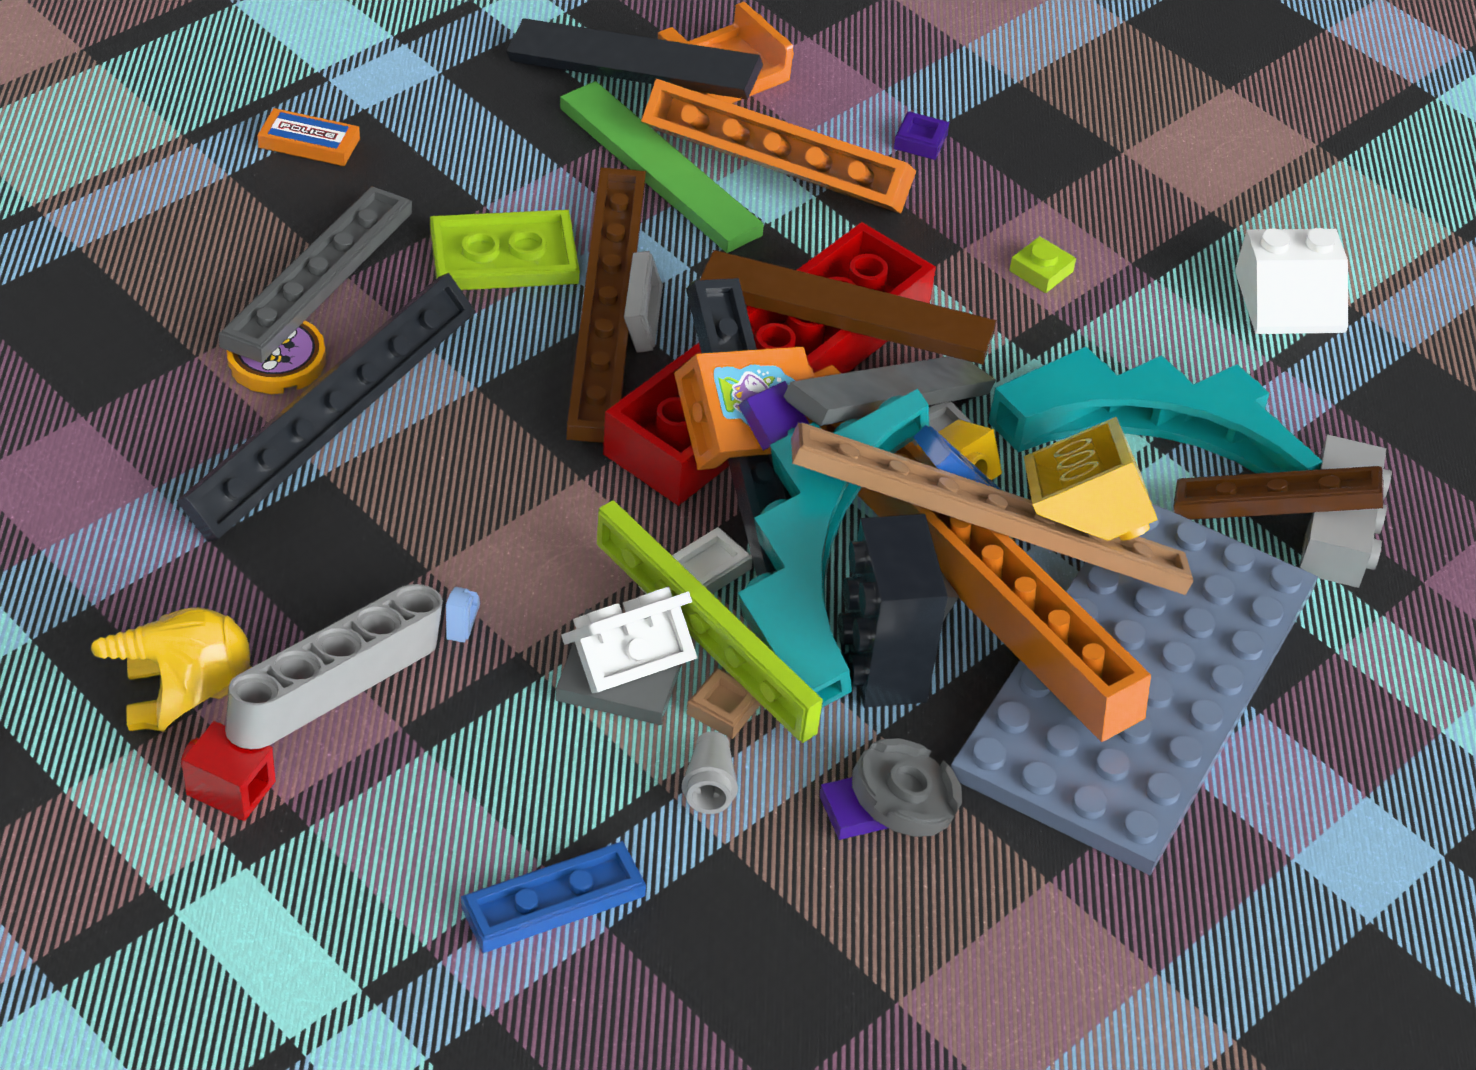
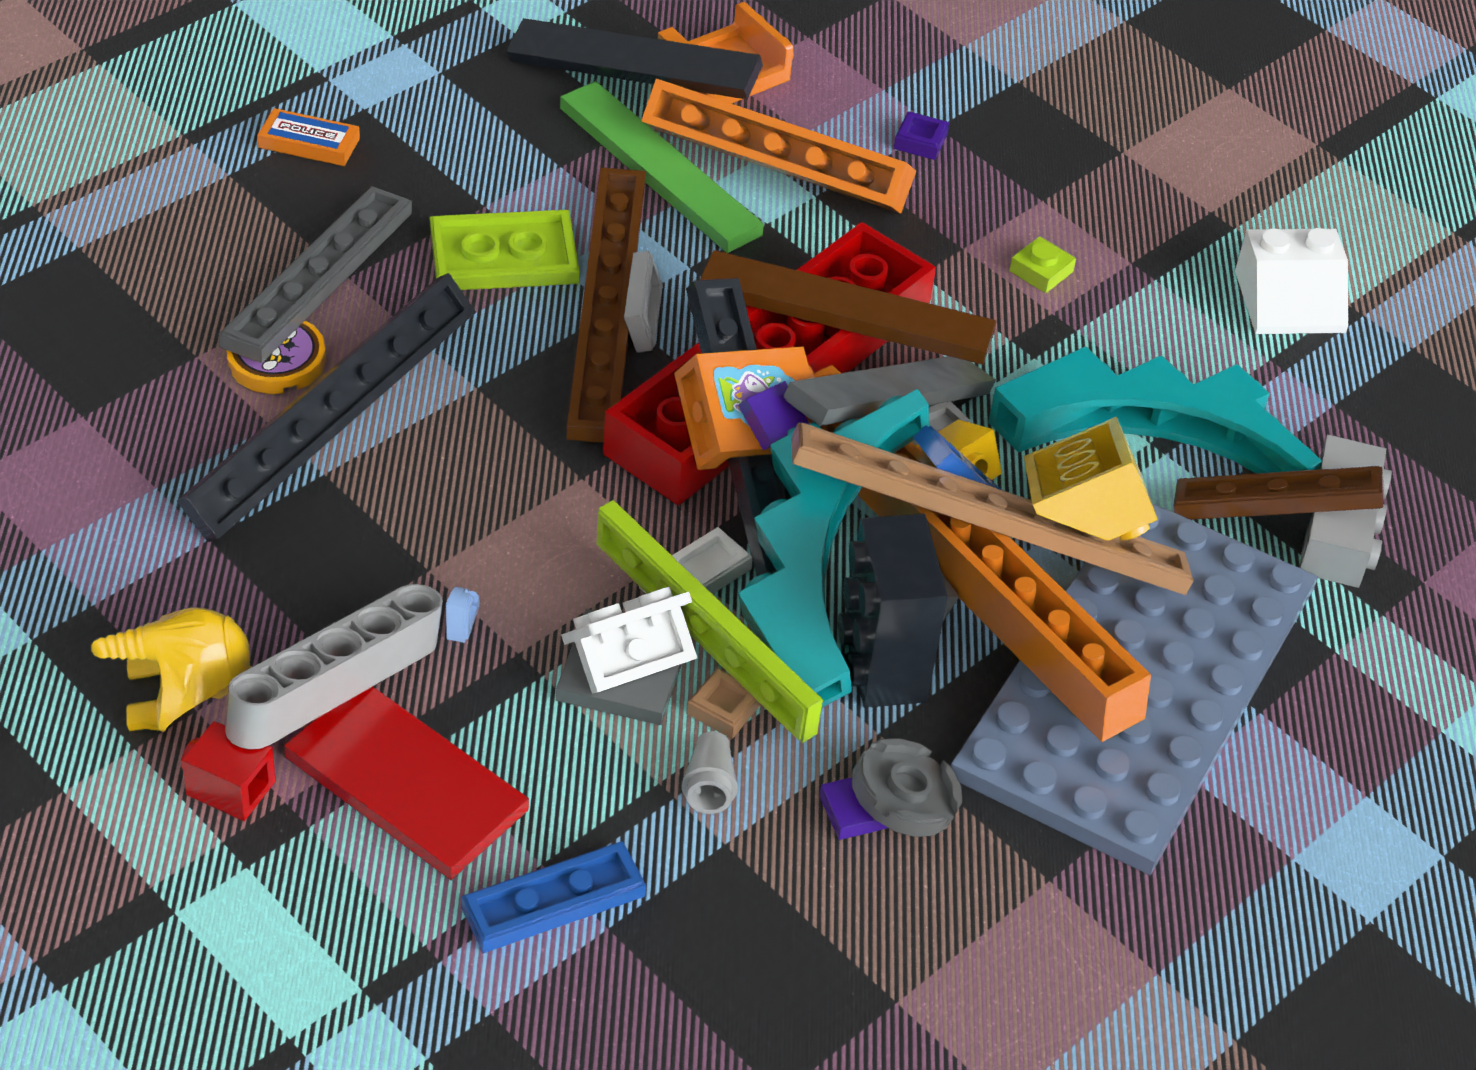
none -> red tile [284,686,529,880]

